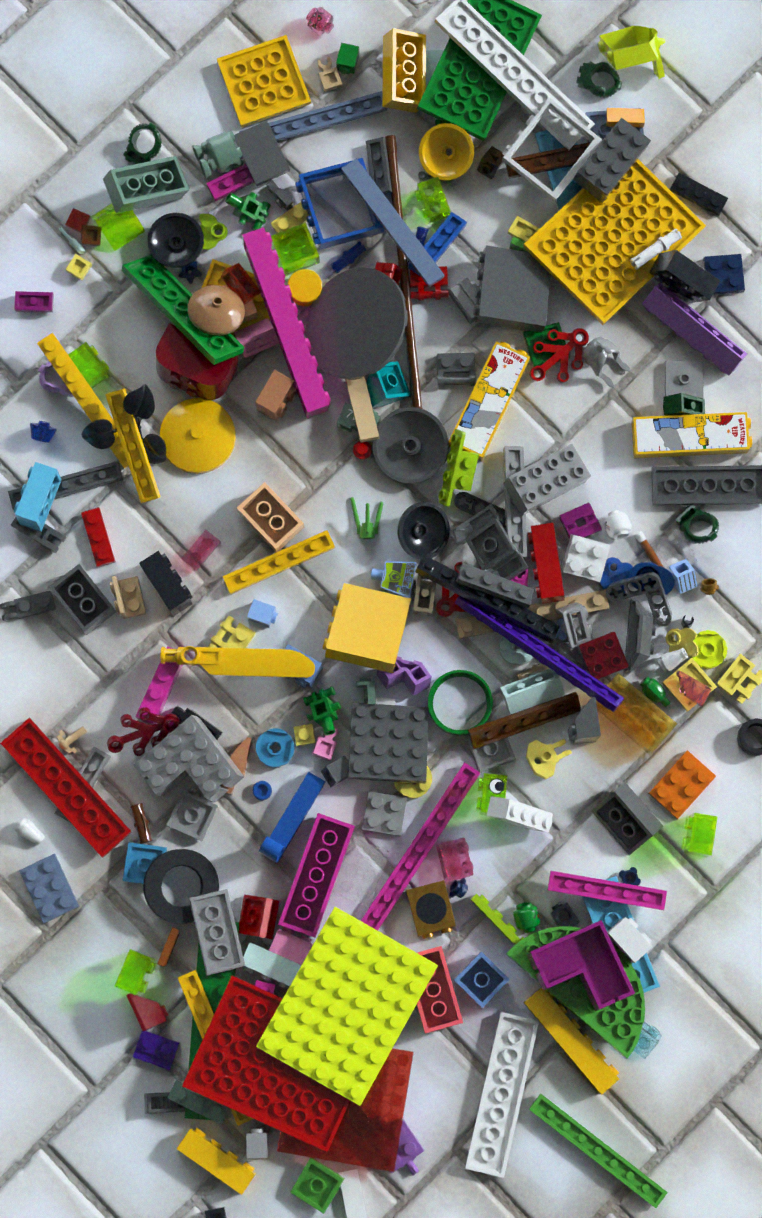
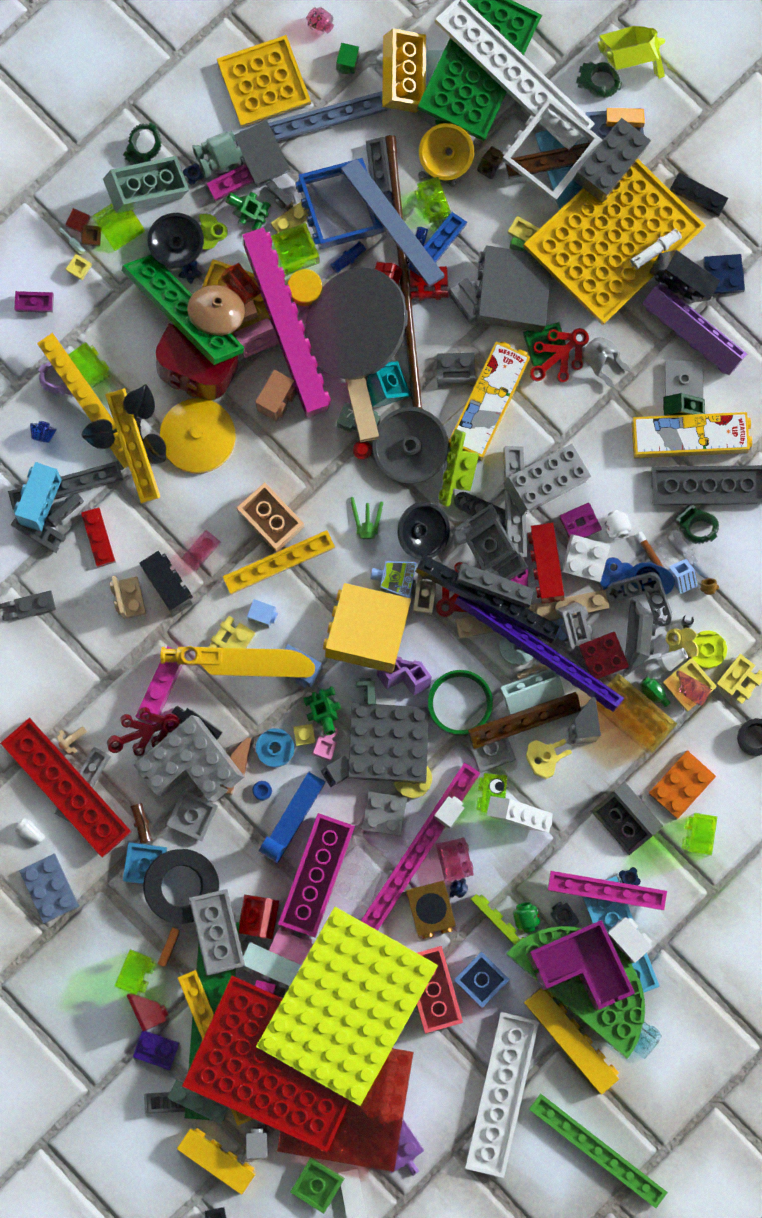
dark grey brick [49,564,116,635] -> none
tan plate [318,57,342,92] -> none
none -> dark grey plate [48,493,84,527]
none -> dark blue plate [183,163,204,185]
none -> white brick [434,796,464,830]

